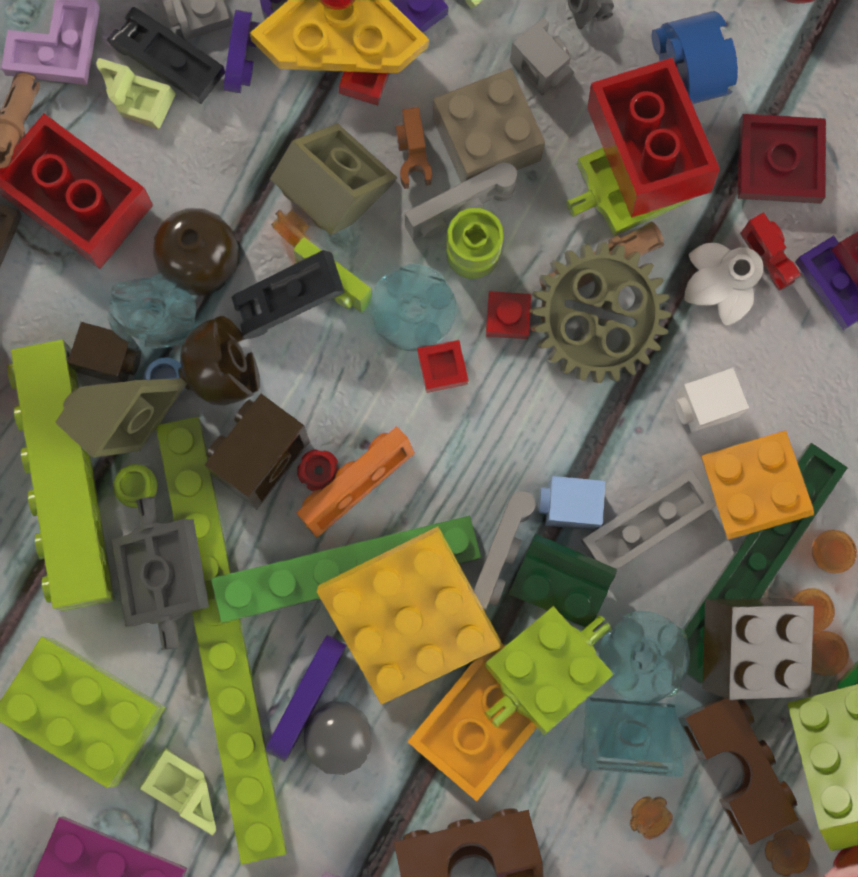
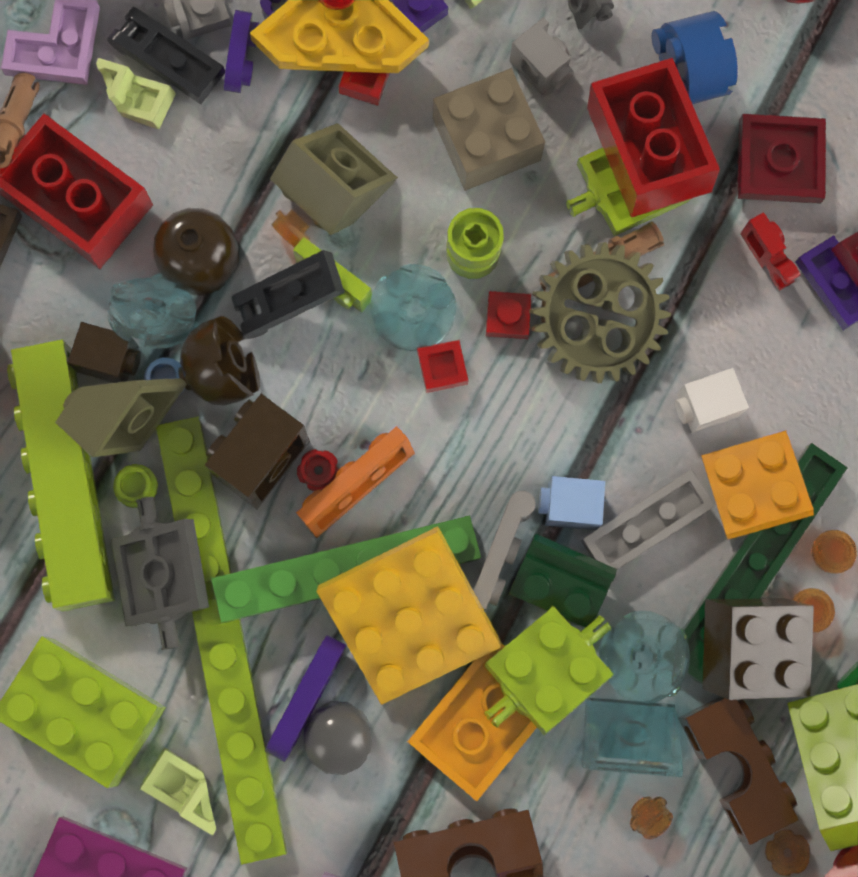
dark orange plate [395,107,432,189] -> none
light grey plate [405,163,517,240] -> none
white plate [684,243,764,326] -> none
clear orange plate [811,631,849,676] -> none

